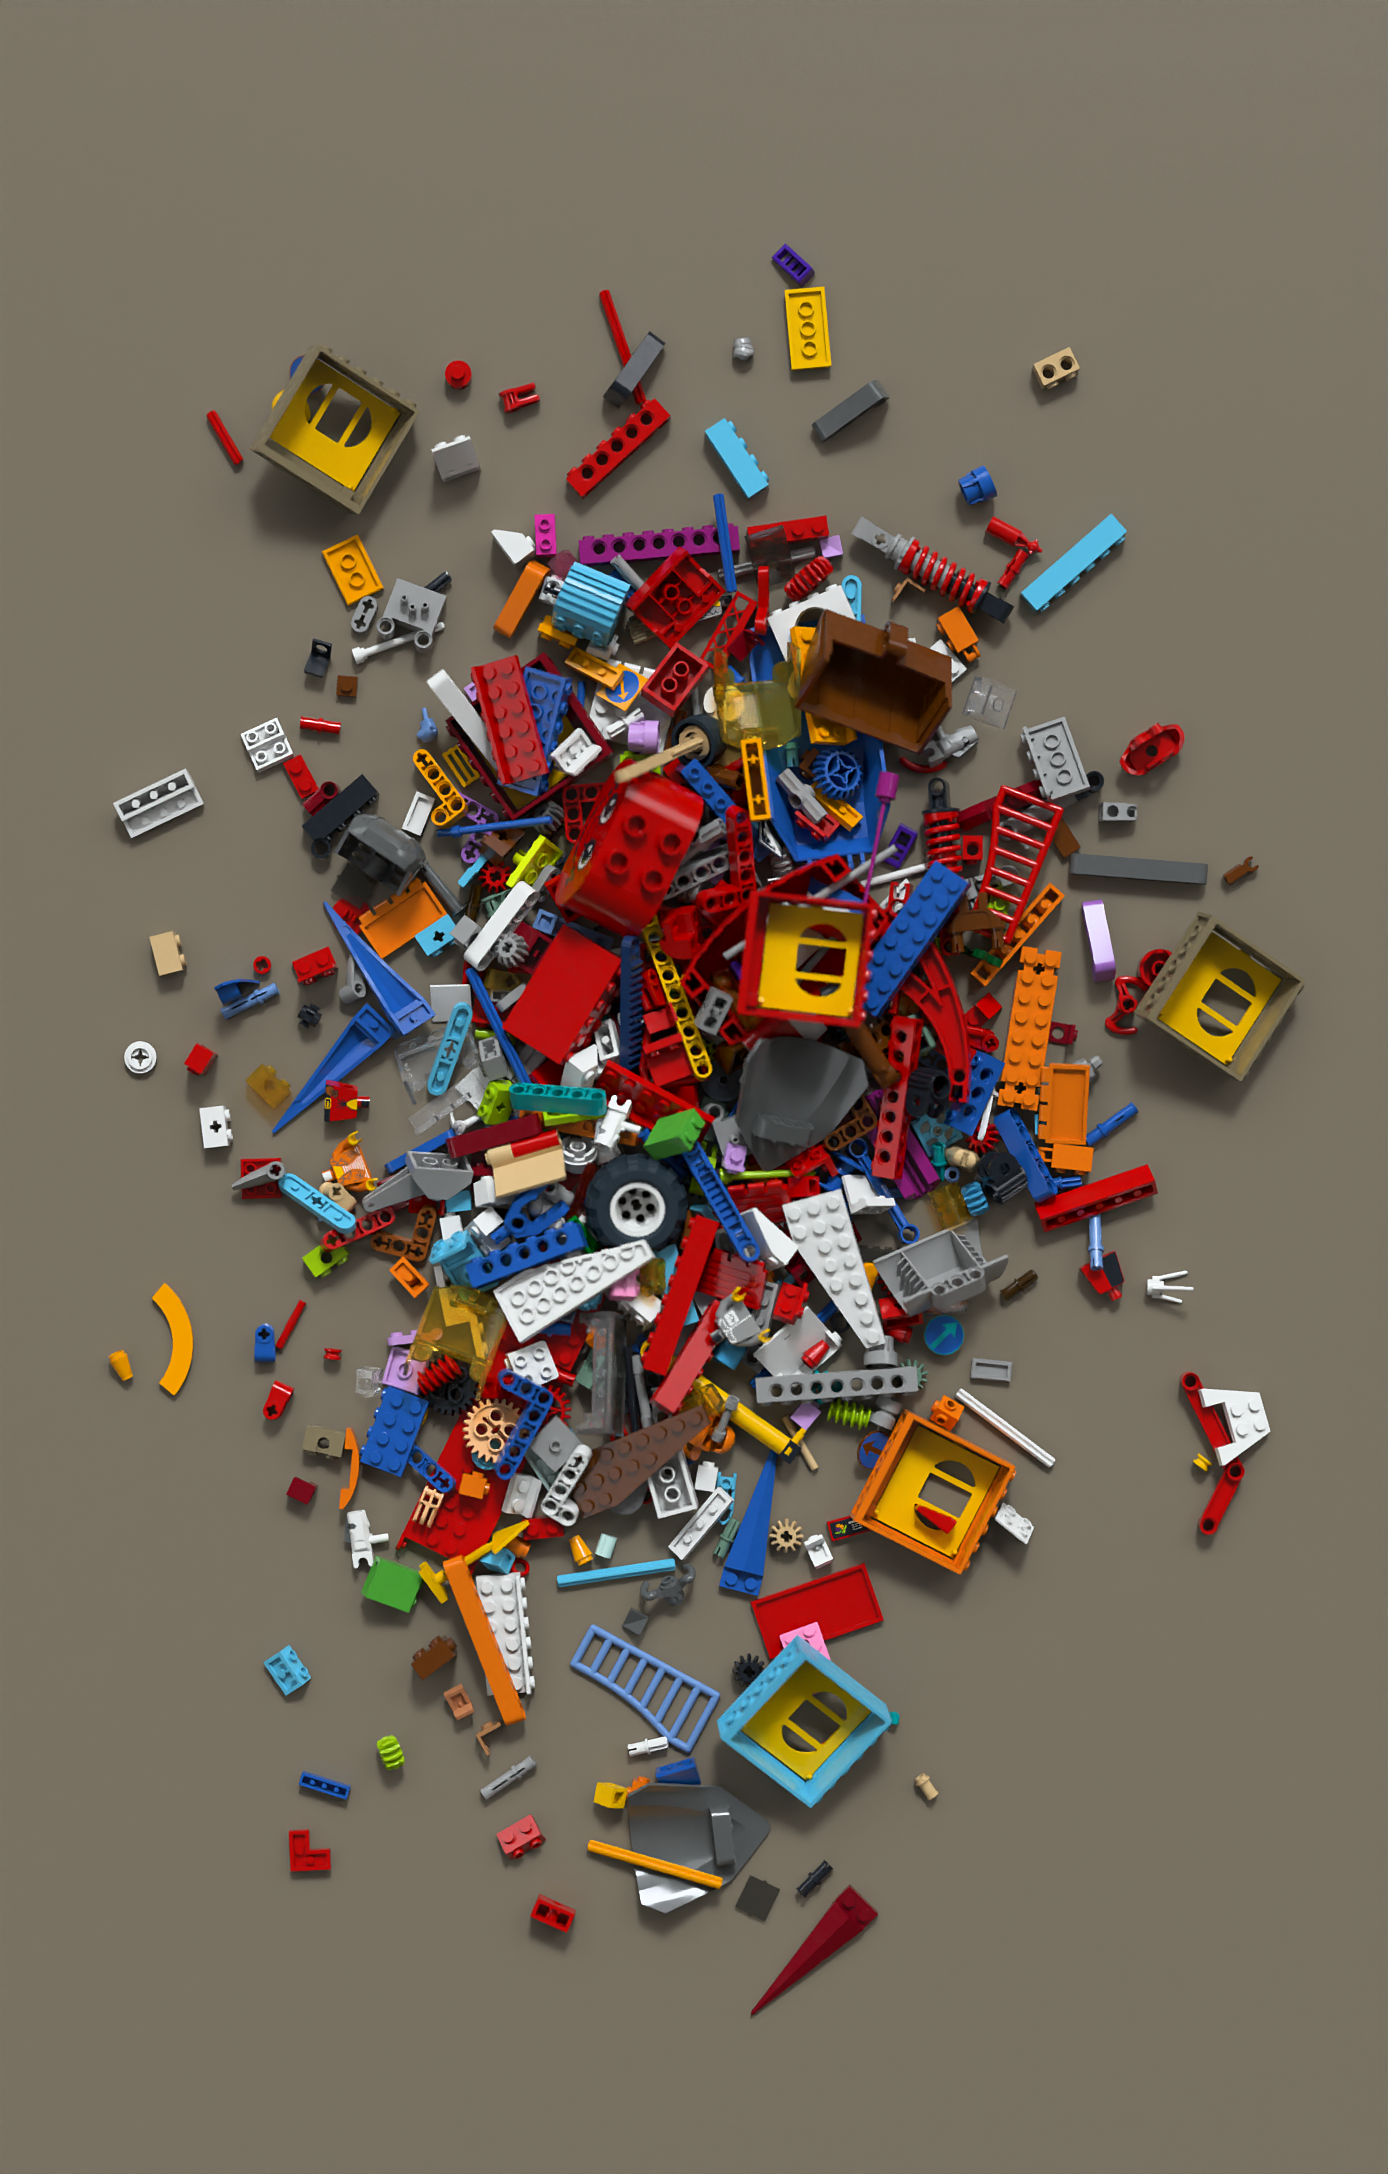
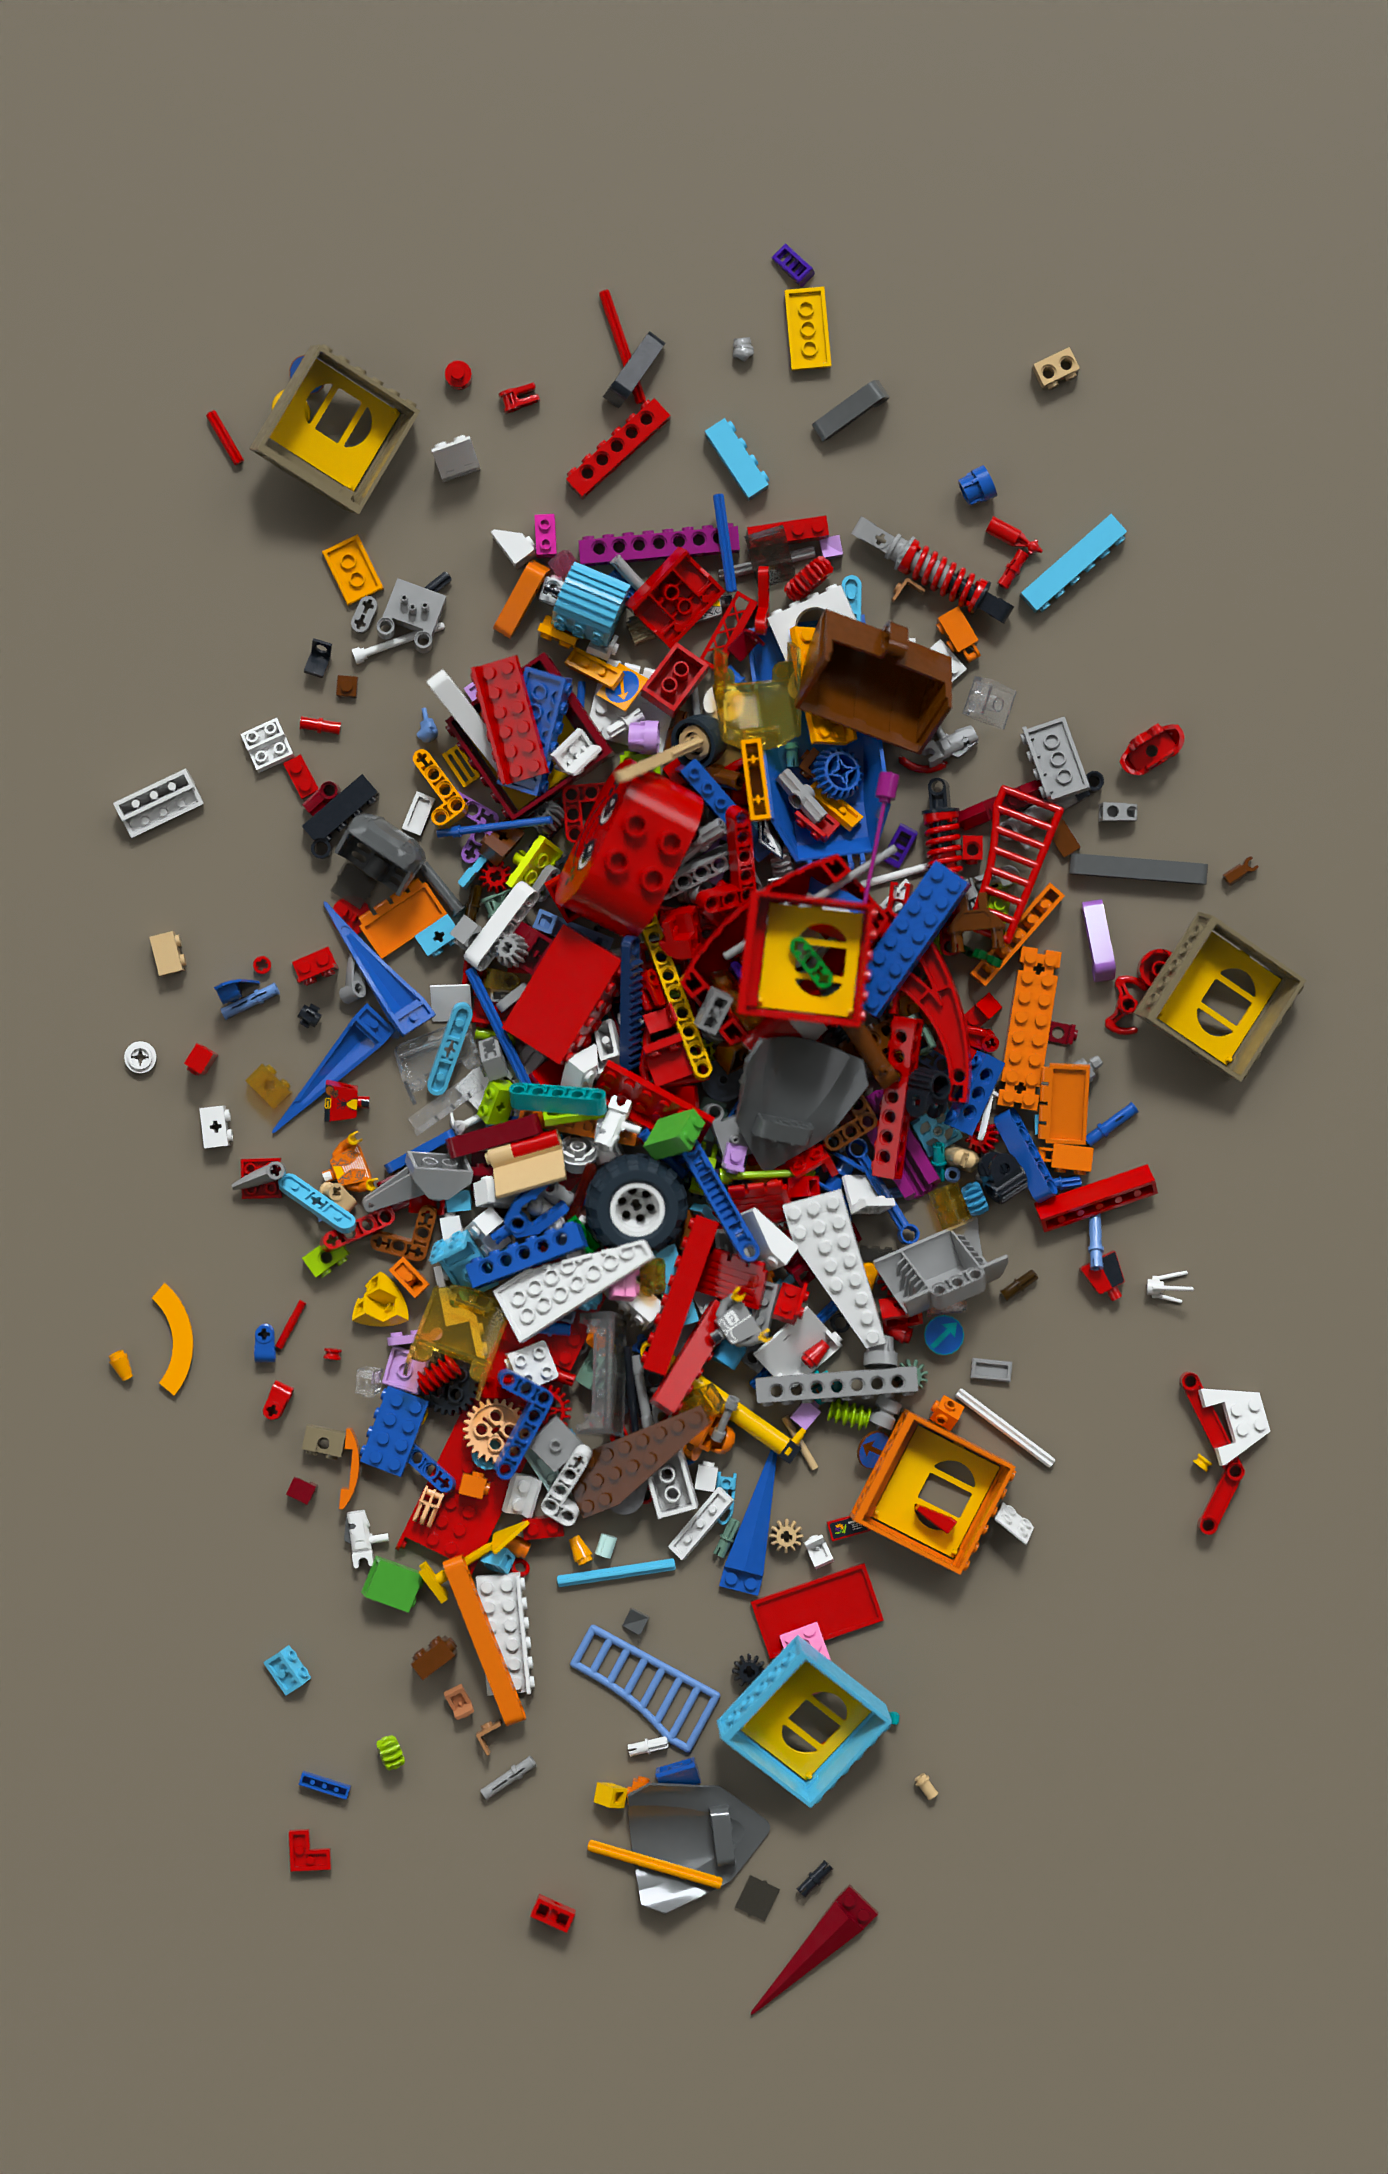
bracket [496,1814,546,1860] -> none
dark grey piece [640,1563,696,1606] -> none
none -> yellow brick [352,1271,409,1327]
none -> green beam [790,937,833,988]

